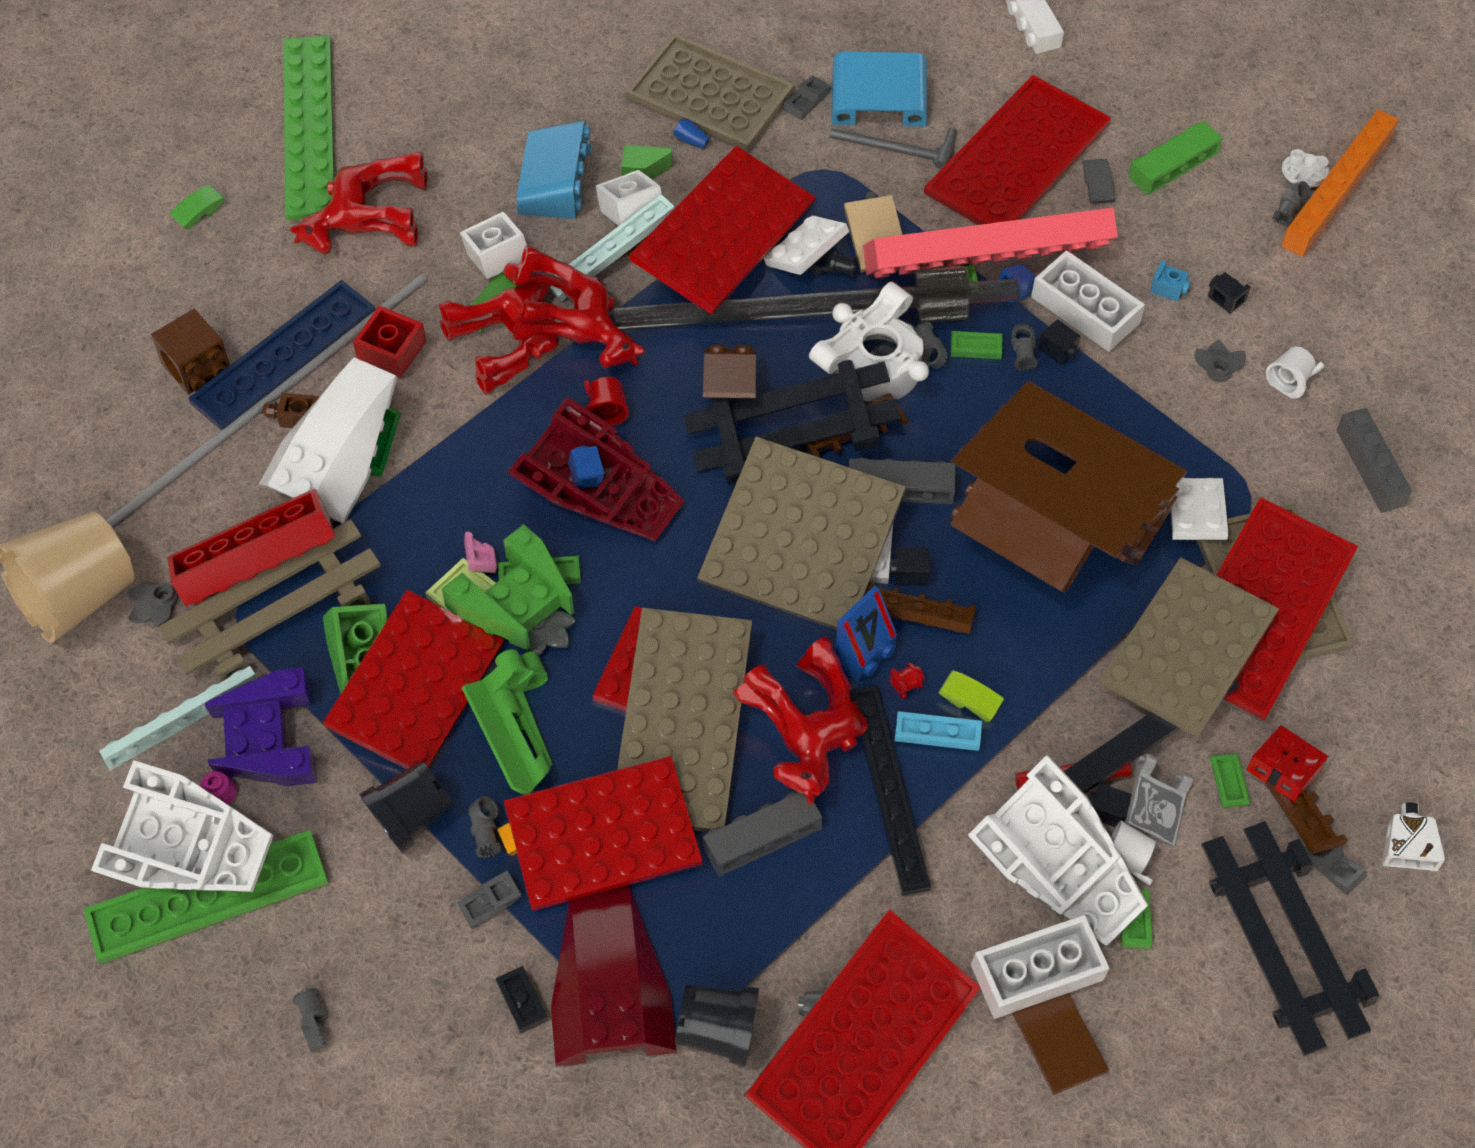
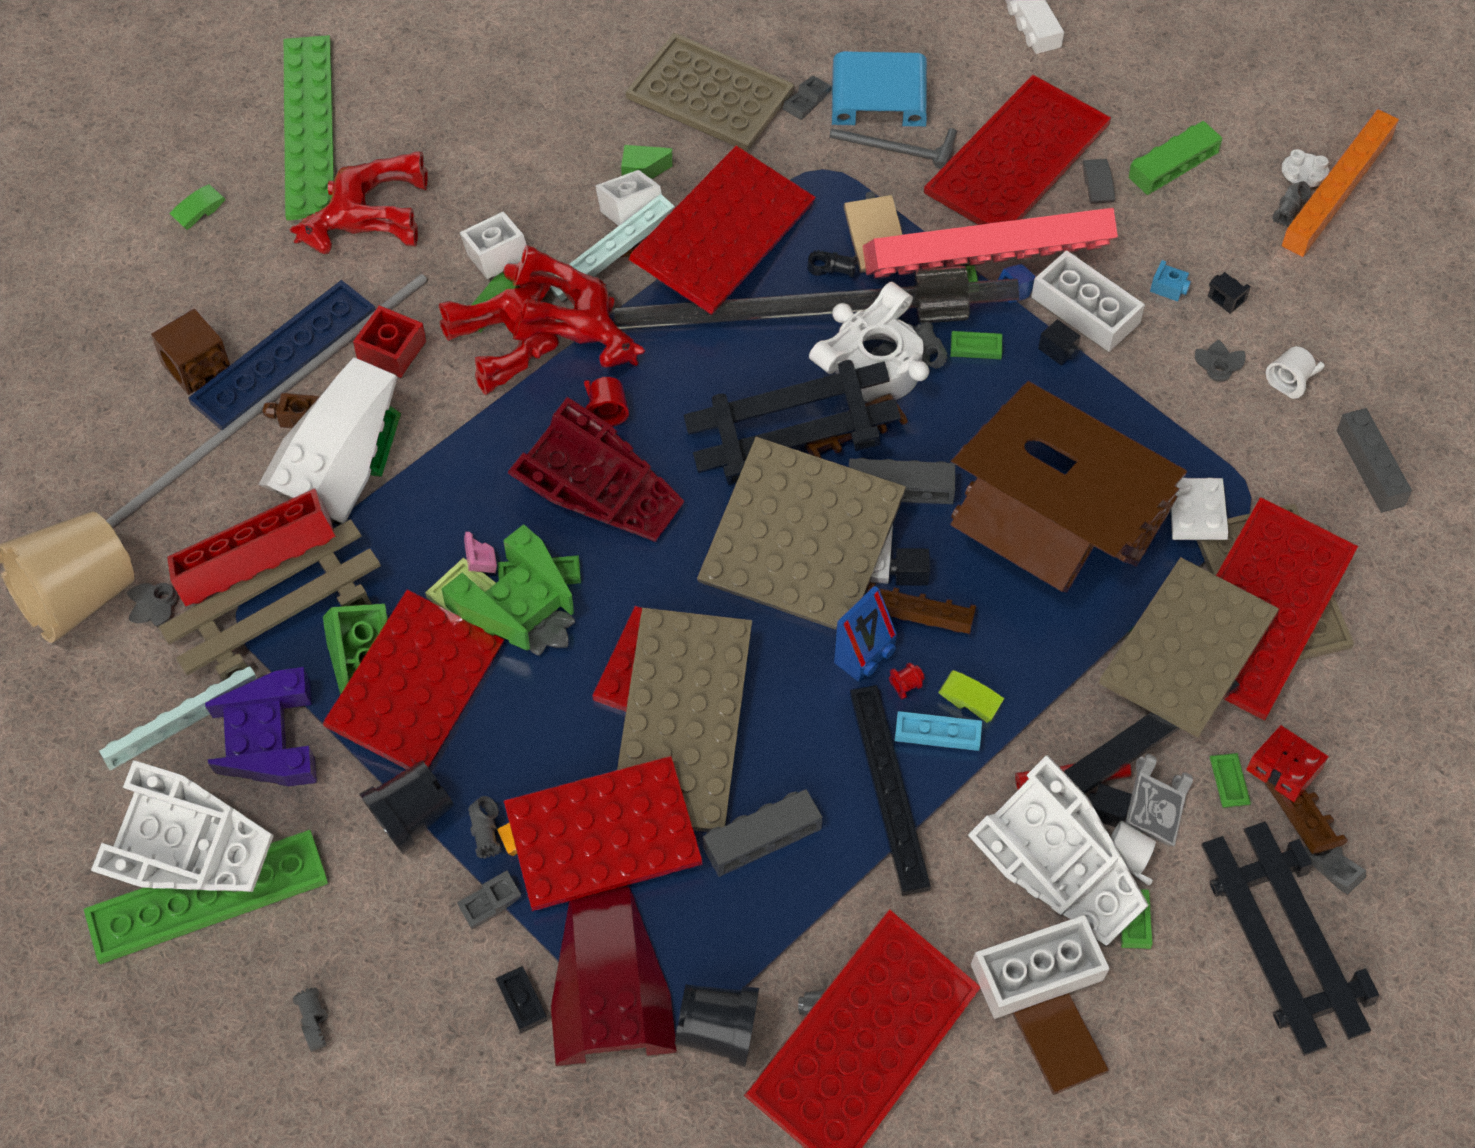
dark pink cone [199,771,237,805] -> none
bright green panel [462,649,552,795] -> none
dark azure windscreen [517,120,591,219] -> none
blue brick [568,446,604,489] -> none
blue cone [673,118,710,149] -> none
reddish brown slope [703,344,756,398] -> none
red animal [733,636,868,806] -> none
white plate [764,216,849,275] -> none
dark grey connector [1010,323,1038,371] -> none
white torso [1382,802,1445,871] -> none

